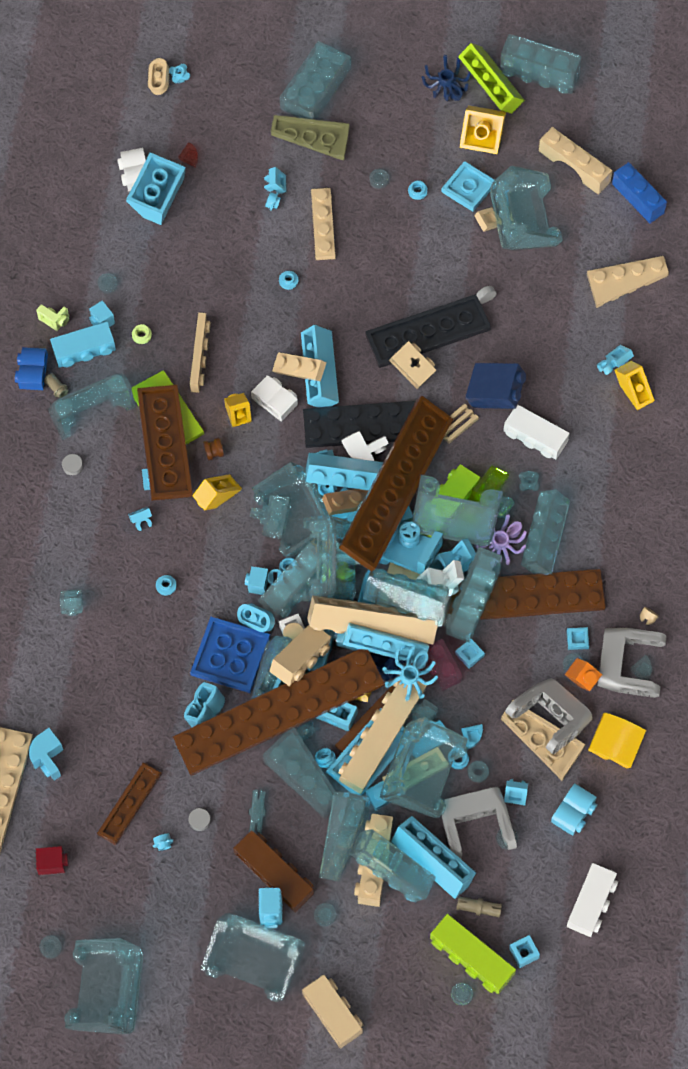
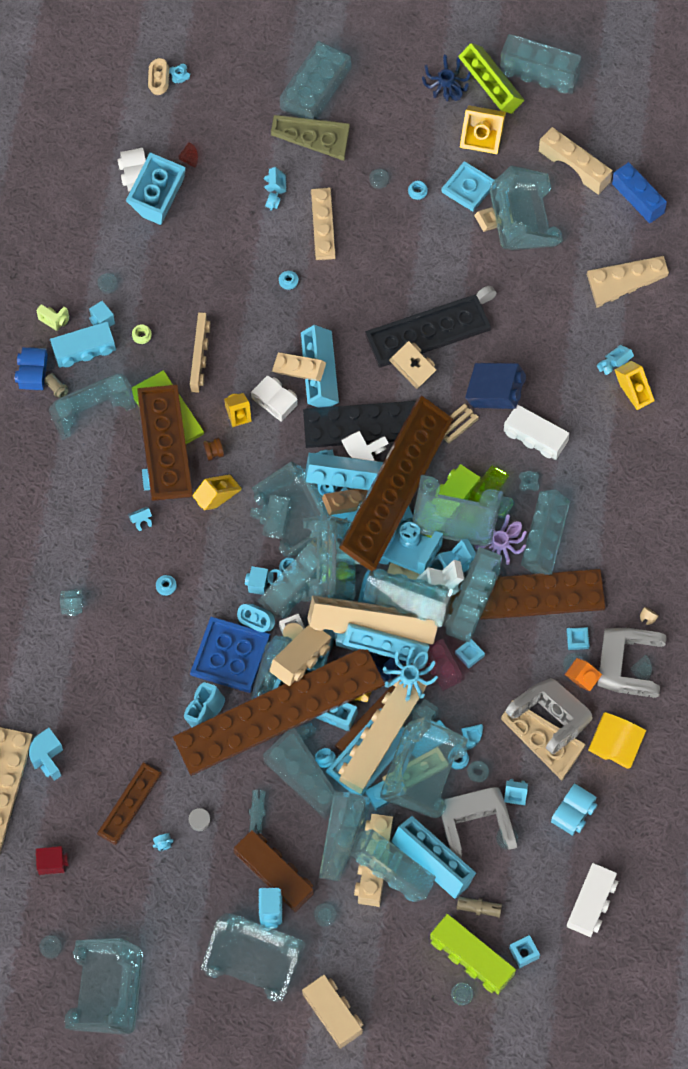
light grey tile [62,454,83,475] -> none

